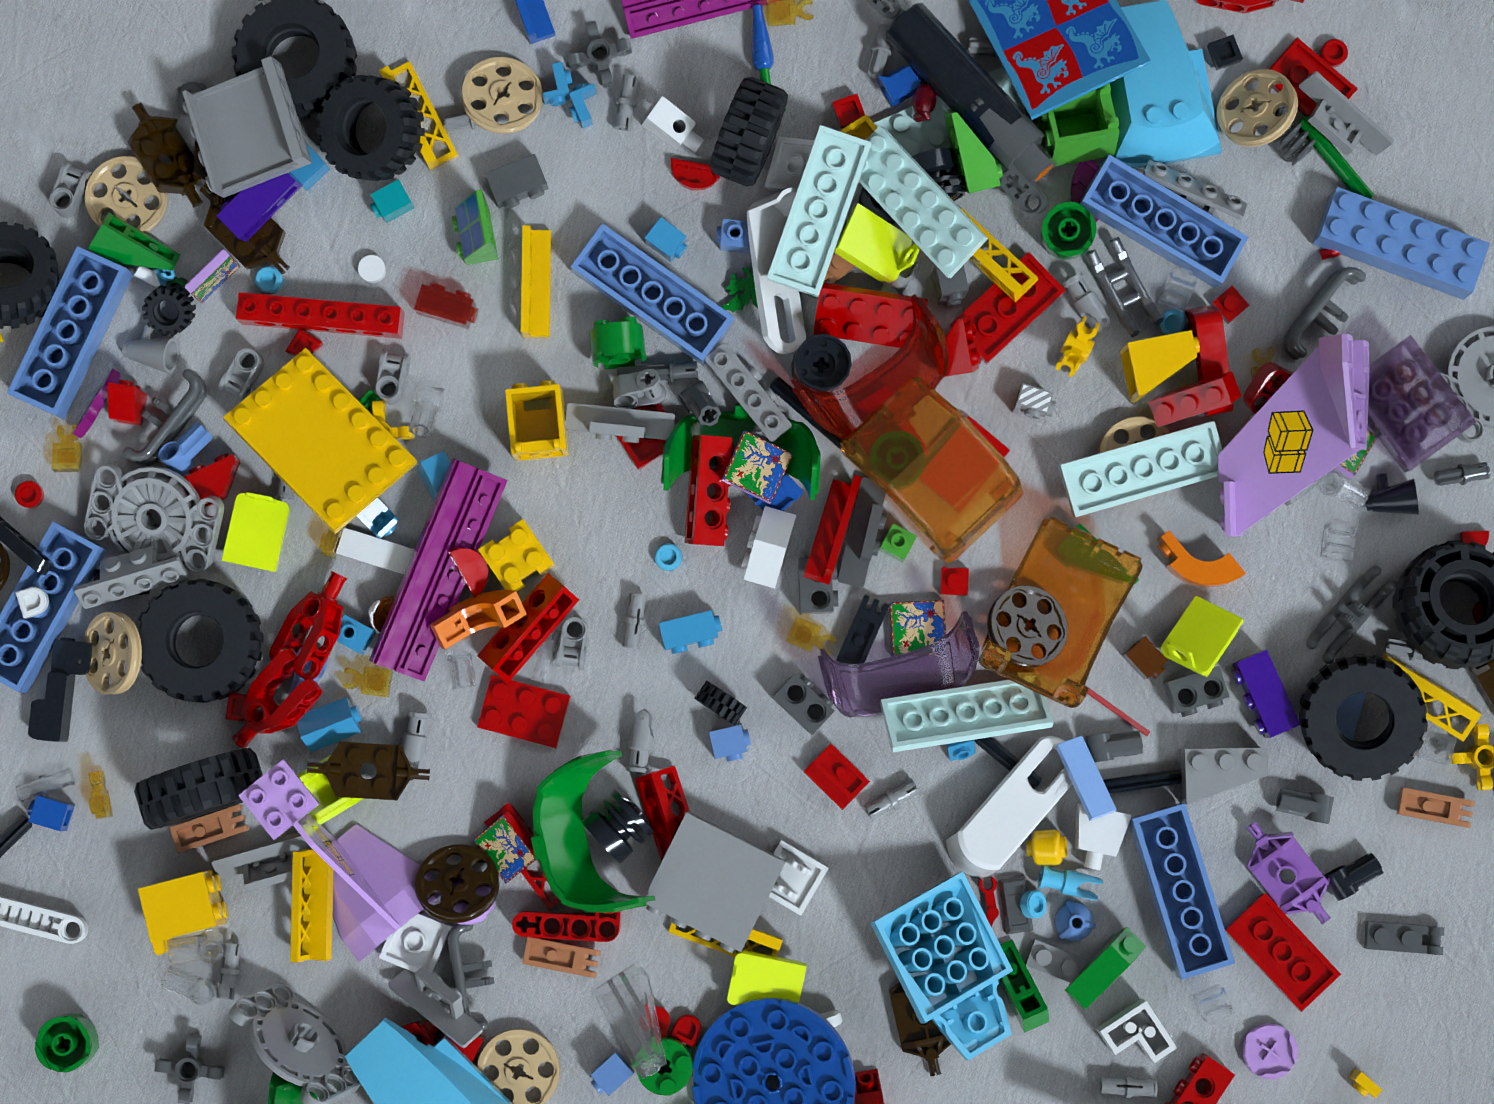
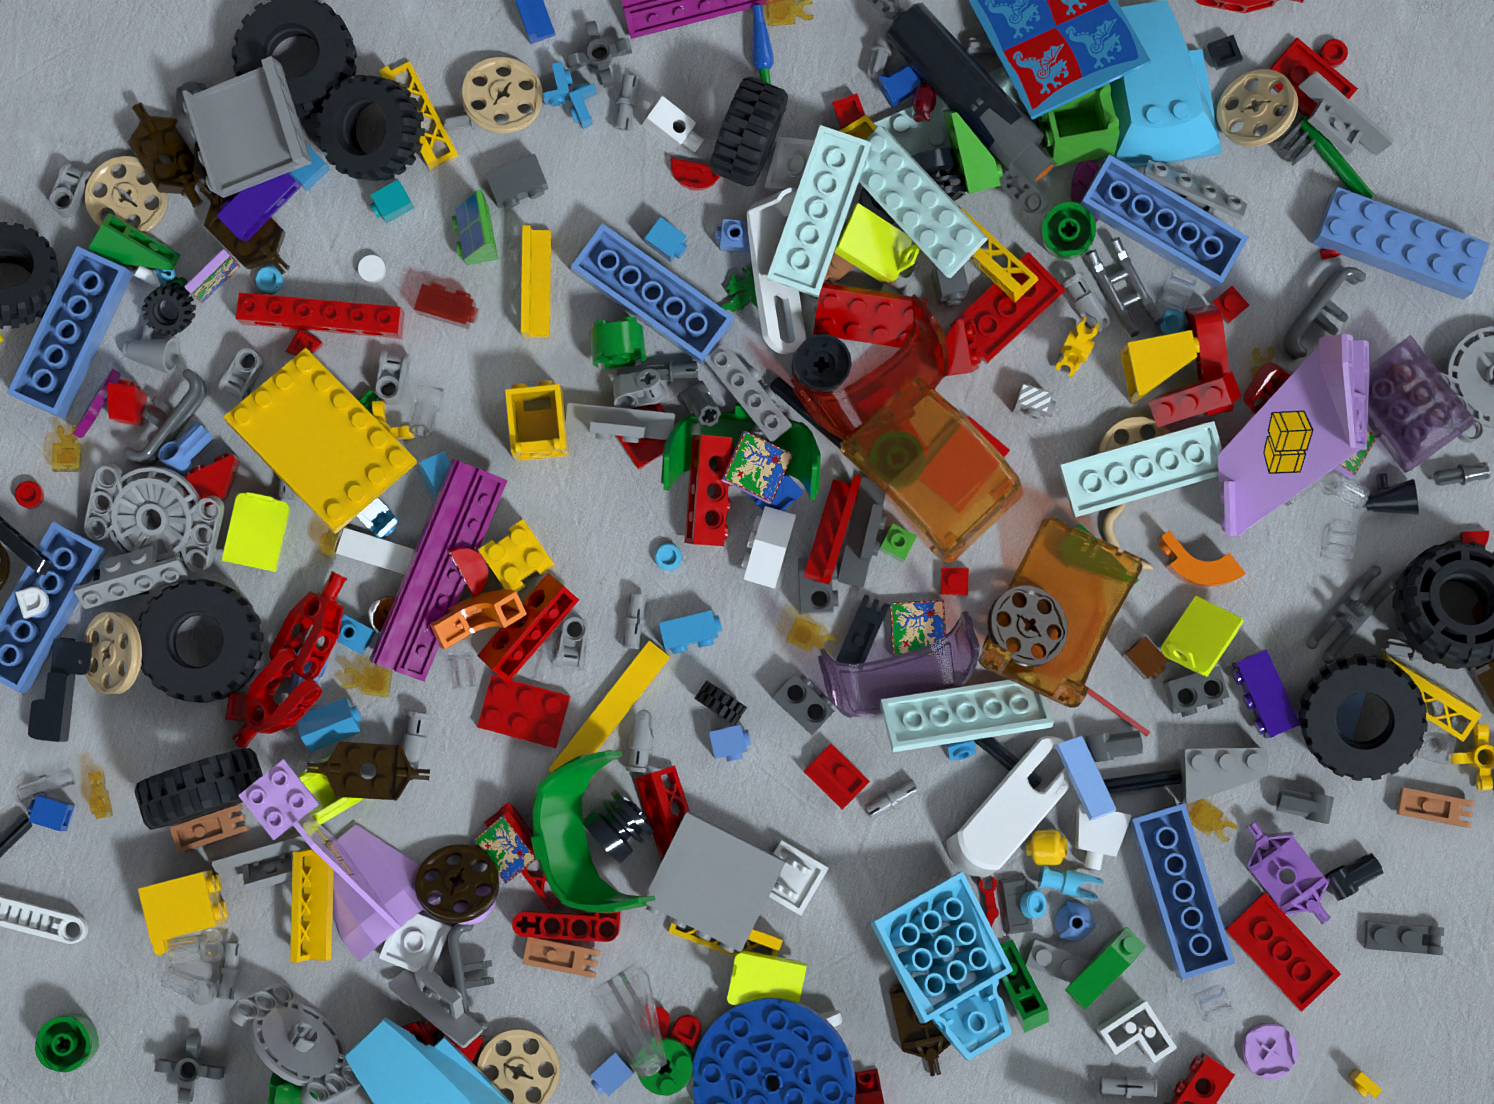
none -> yellow tile [548,641,671,772]
none -> tan animal [1103,503,1153,570]
none -> clear yellow plate [1189,799,1237,842]

